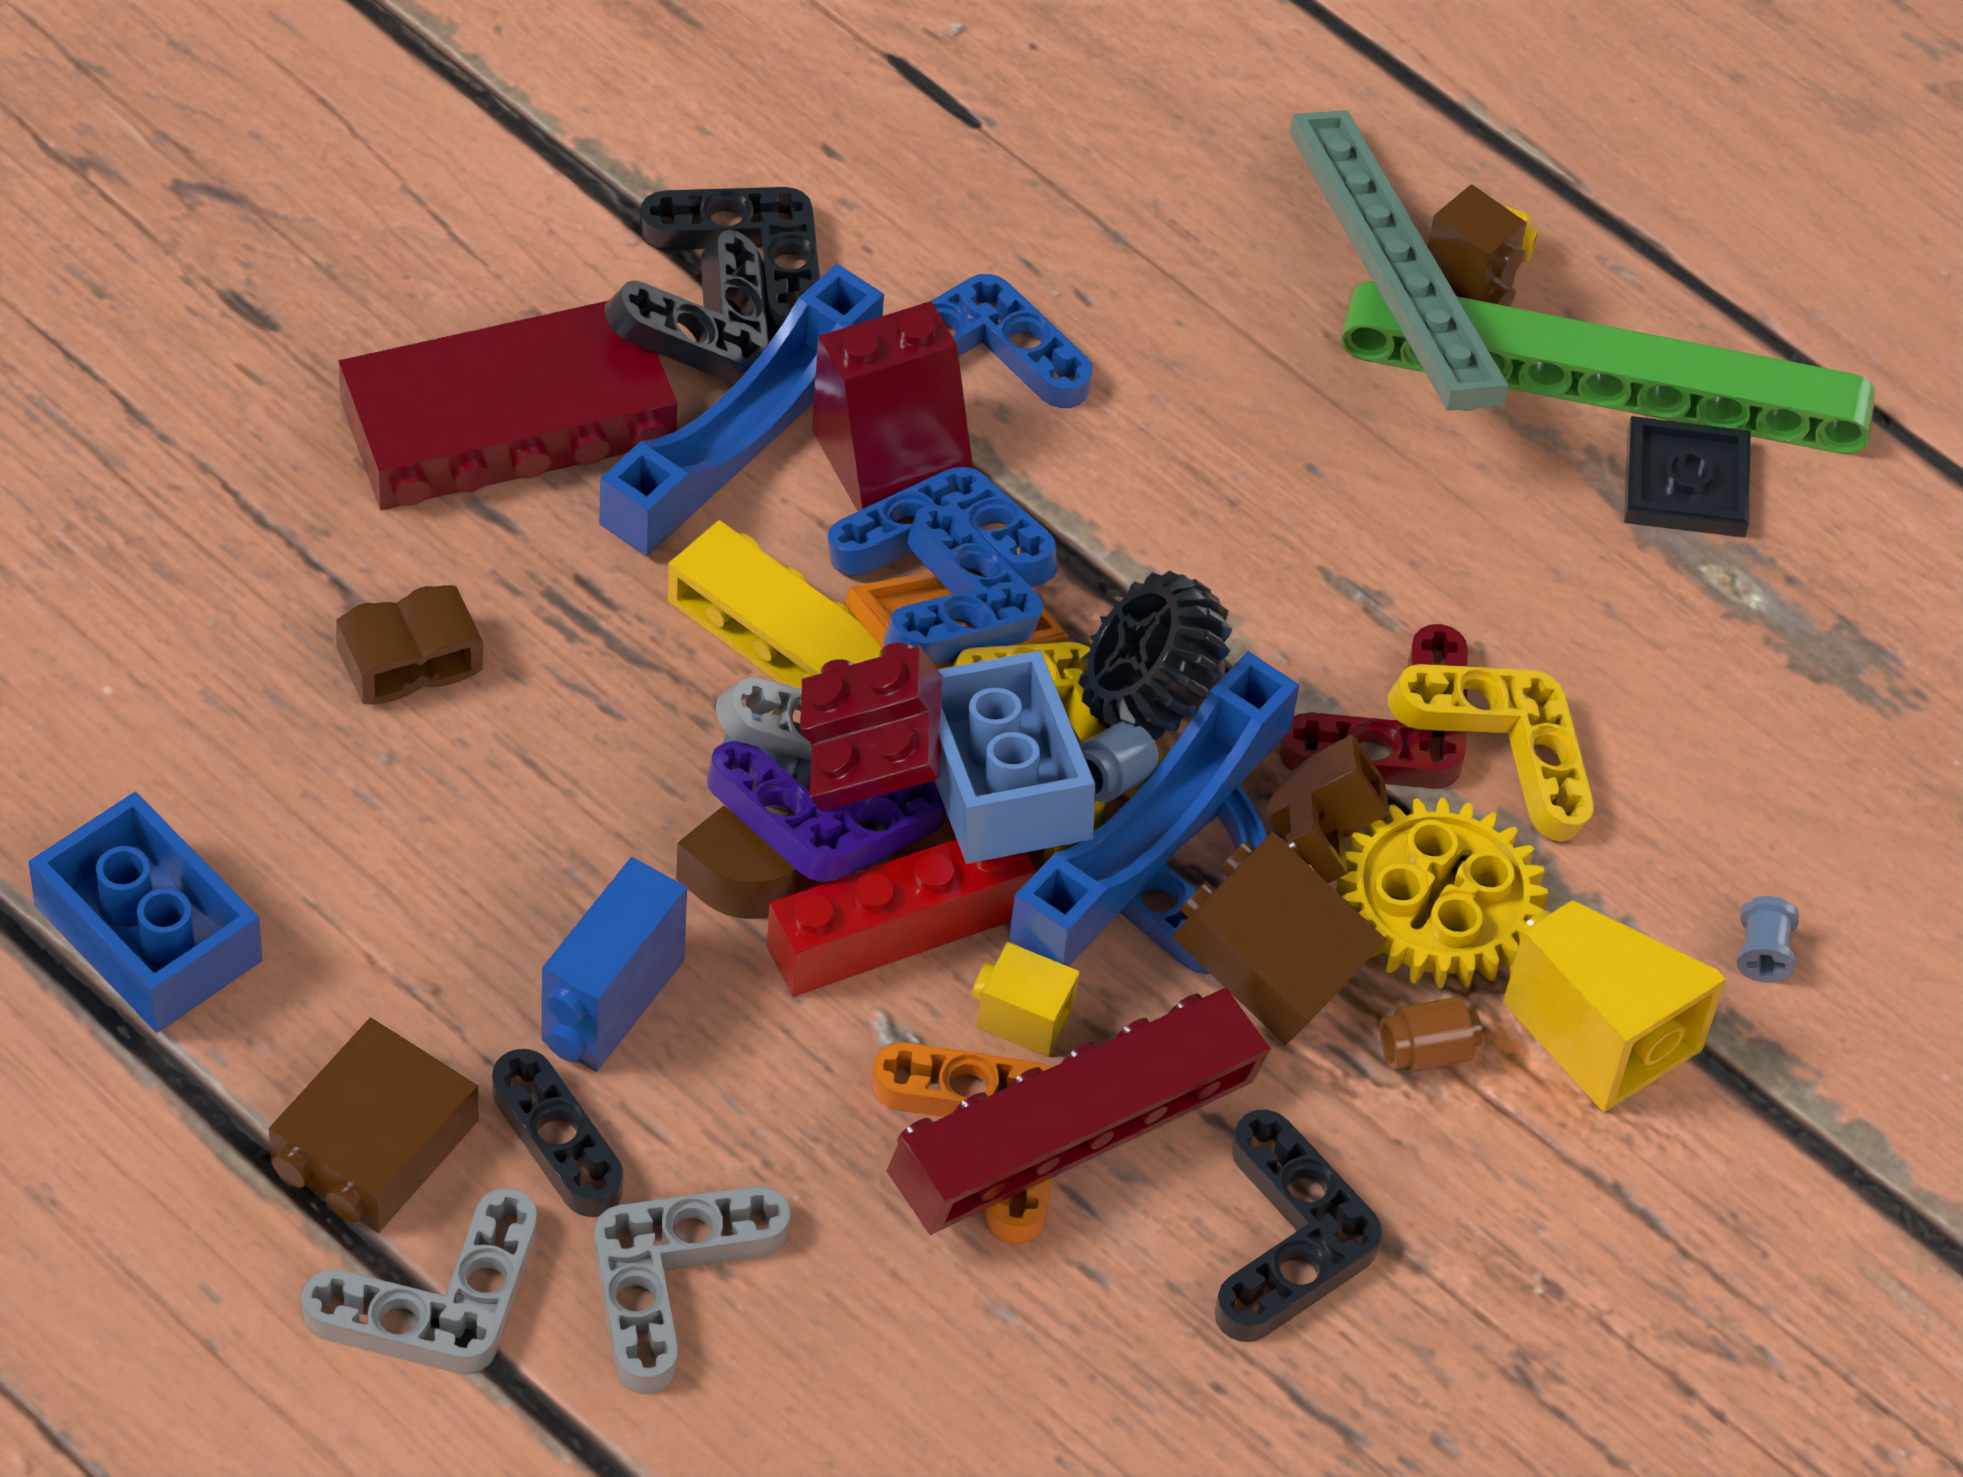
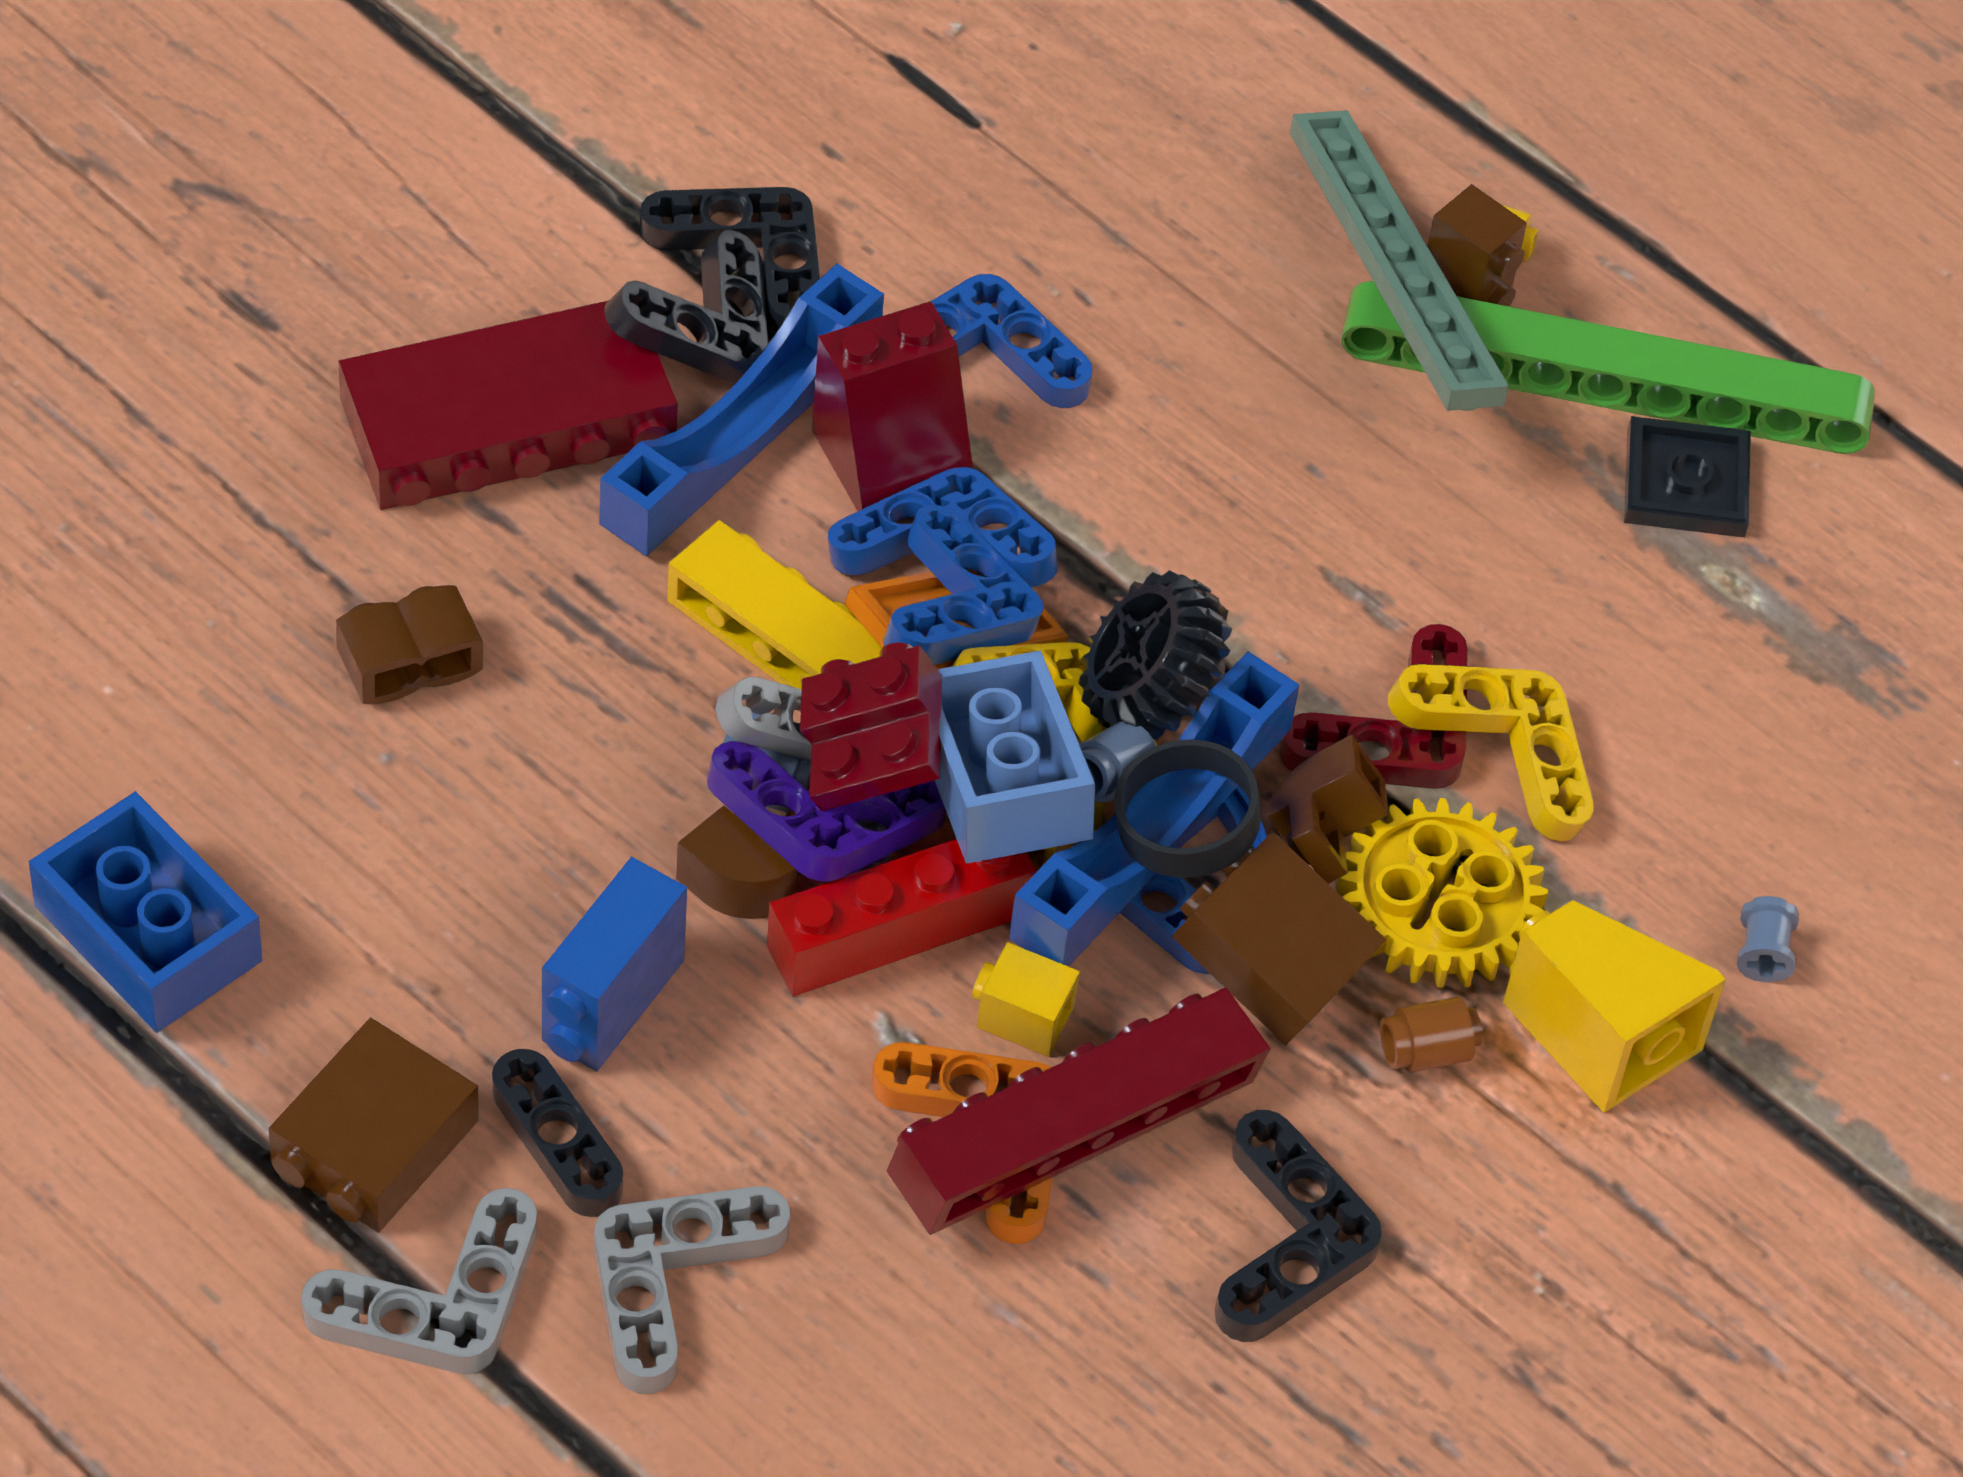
none -> black tyre [1114,739,1261,878]

